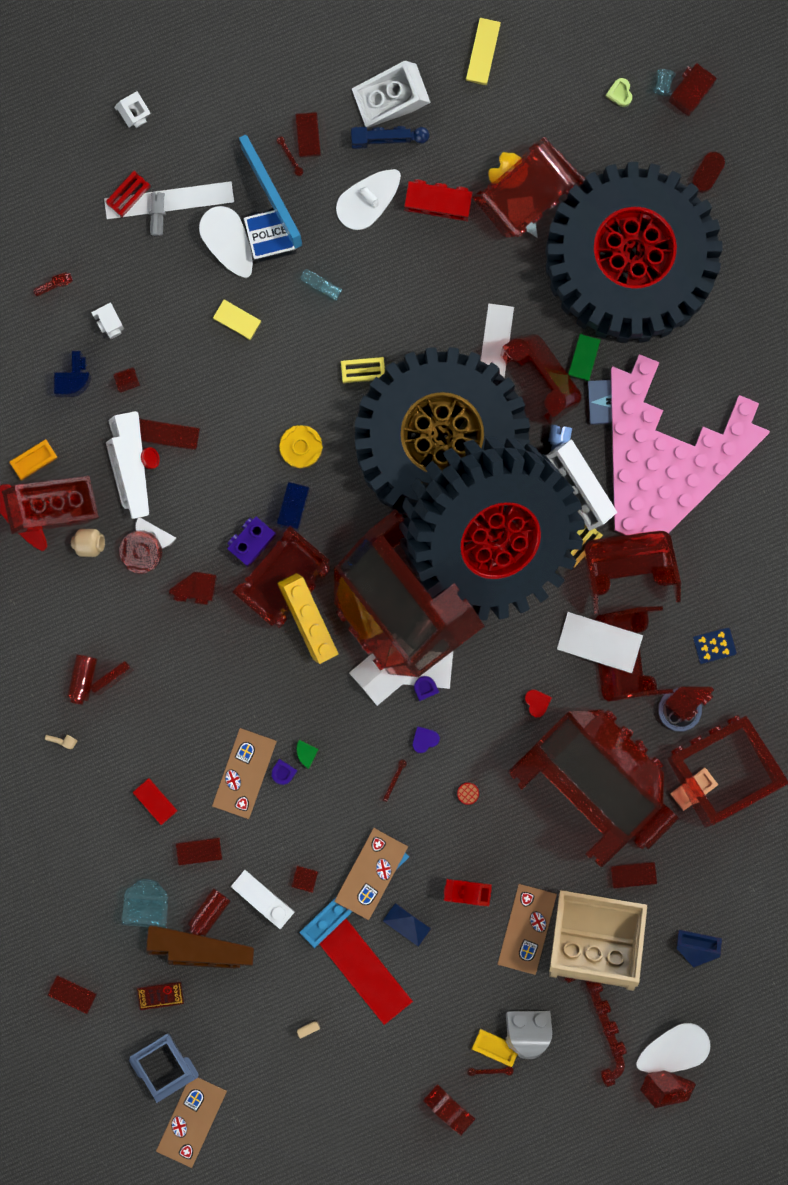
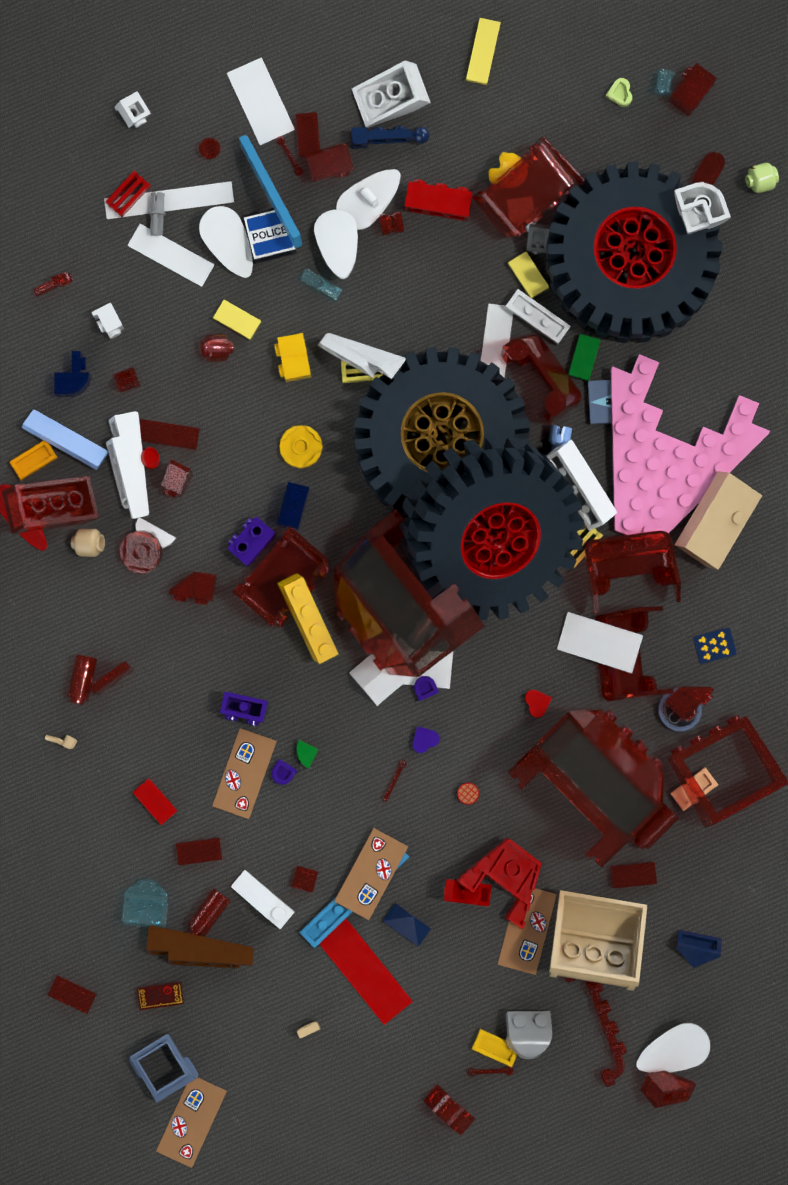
none -> light blue tile [22,409,108,470]
none -> white sticker [127,224,214,287]
none -> clear red slope [161,459,193,498]
none -> clear red plate [199,138,221,159]
none -> clear red head [200,334,233,362]
none -> dark purple brick [220,692,269,726]
none -> white sticker [227,57,295,145]
none -> yellow brick [274,333,311,382]
none -> clear red brick [304,143,354,182]
none -> white shield [314,210,358,279]
none -> white wedge [318,333,406,379]
none -> clear red wheel [379,211,404,236]
none -> red wing [455,838,542,929]
none -> white plate [505,289,571,345]
none -> light yellow tile [508,251,549,299]
none -> dark grey bracket [526,224,550,254]
none -> white brick [674,182,731,234]
none -> tan brick [675,471,762,570]
none -> yellowish green head [745,163,779,193]

